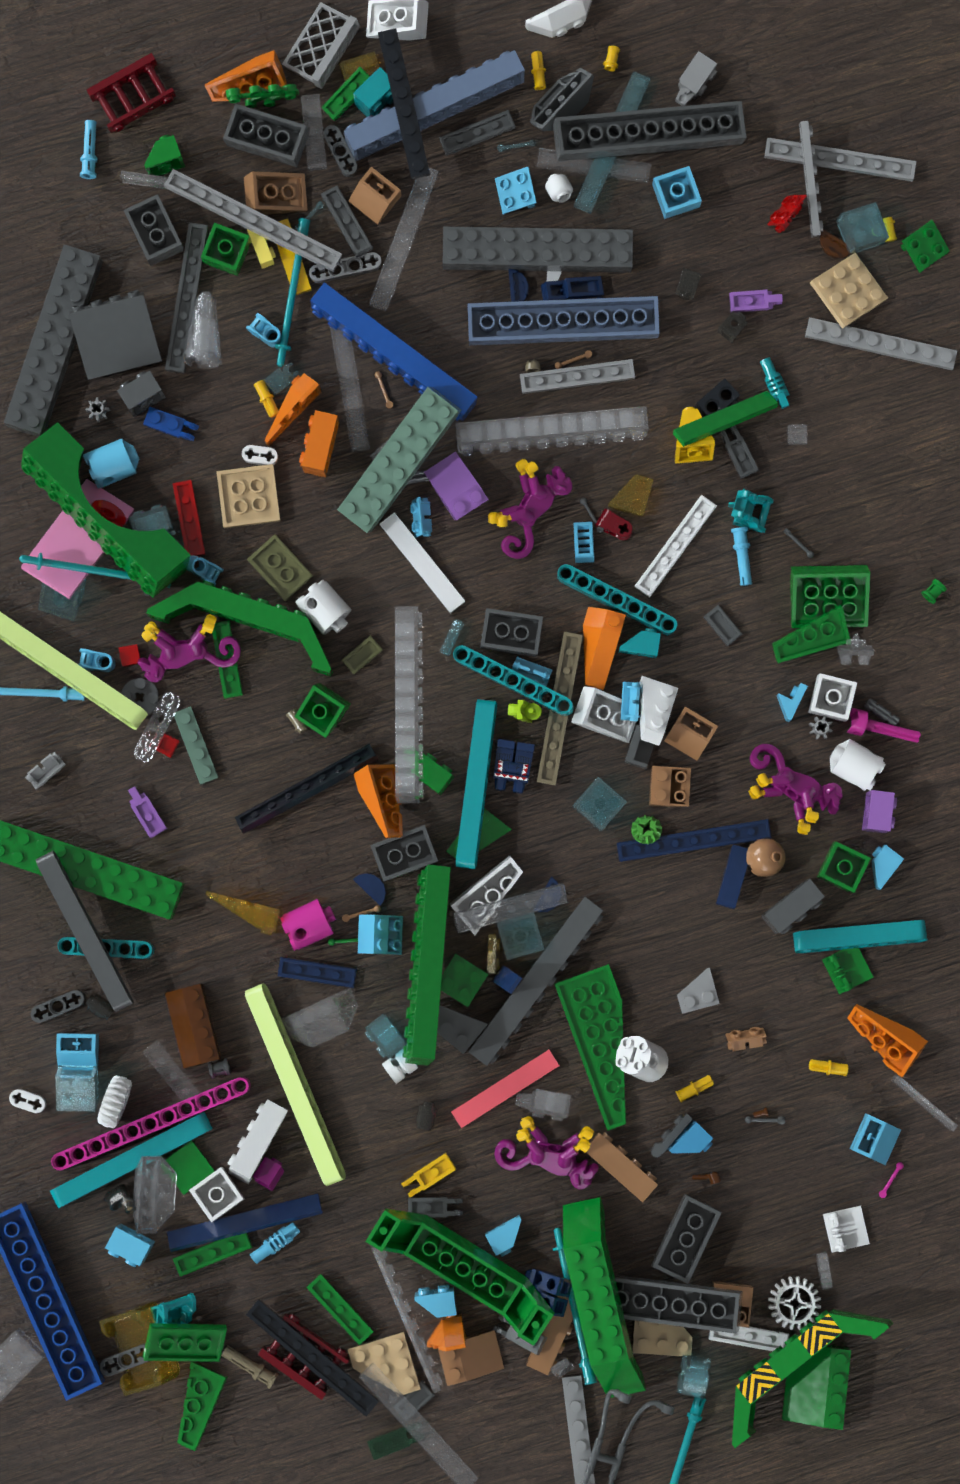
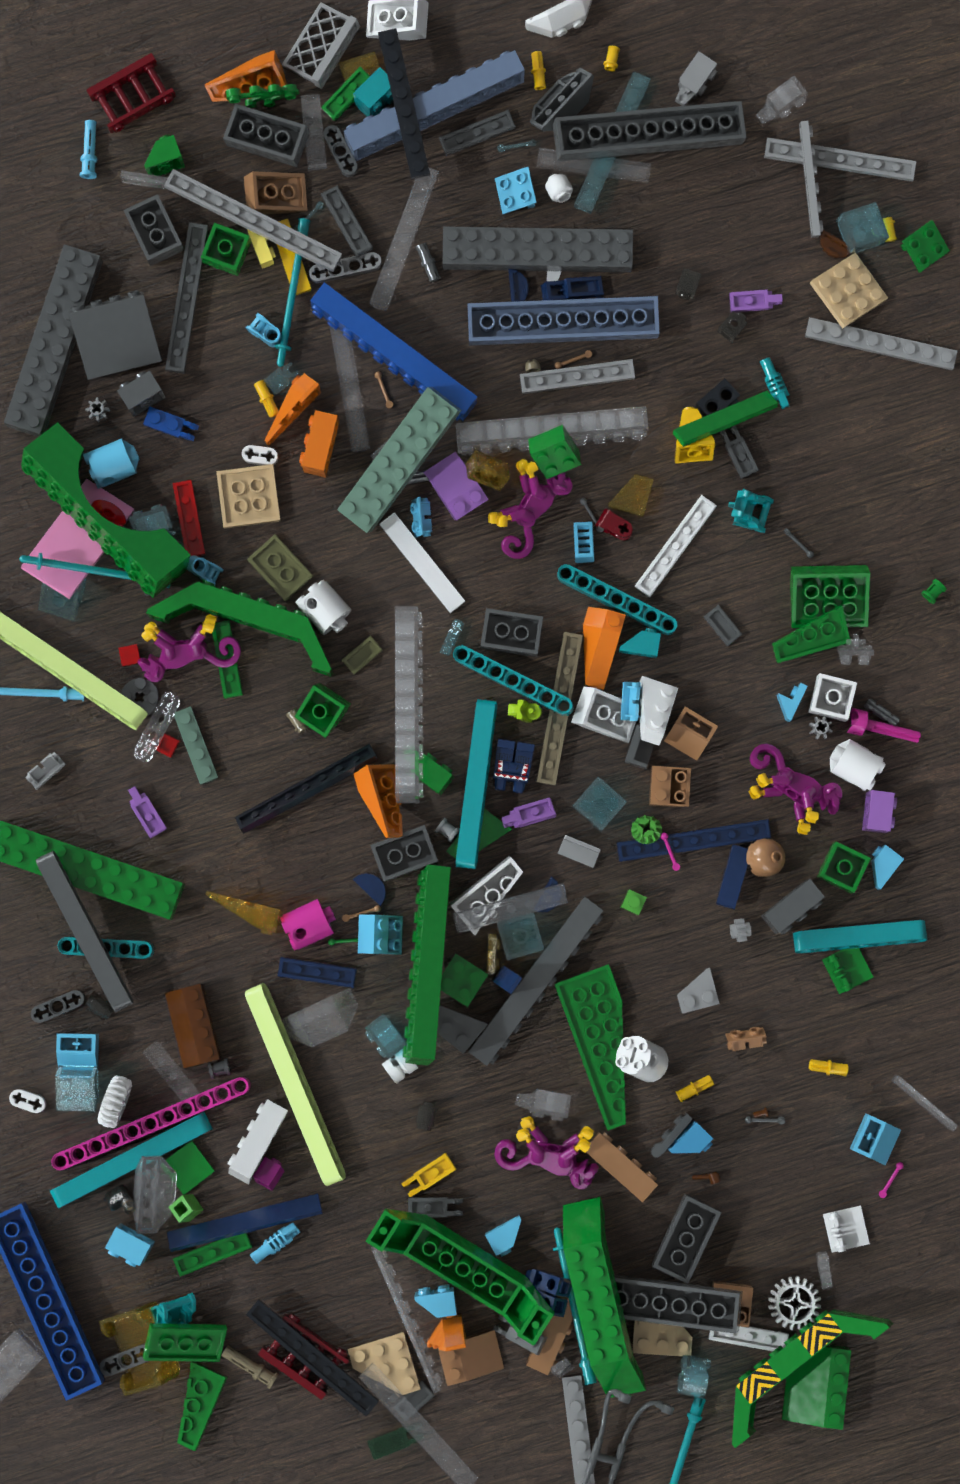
medium azure piece [78,648,116,672] -> none
clear cone [184,292,222,368] -> none
white brick [189,1167,245,1222] -> none
green plate [306,1274,374,1345] -> none
medium nougat slope [348,167,401,225] -> none
coral tile [451,1049,559,1128] -> none
medium azure hinge [512,657,552,686] -> none
medium azure brick [652,166,702,219] -> none
medium azure pin [731,527,753,586] -> none
red hinge [767,195,807,233] -> none
clear tile [787,425,807,445] -> none
orange wedge [847,1004,928,1077] -> none
none -> bright green brick [169,1194,204,1223]
none -> dark grey pin [415,242,441,282]
none -> light grey bush [435,818,460,842]
none -> clear yellow brick [466,450,510,491]
none -> medium lavender hinge [502,798,556,828]
none -> green brick [528,425,581,479]
none -> light grey panel [558,835,601,868]
none -> bright green brick [620,889,647,916]
none -> dark pink hinge [661,832,680,871]
none -> light grey gear [730,918,751,942]
none -> clear hinge [756,76,808,124]

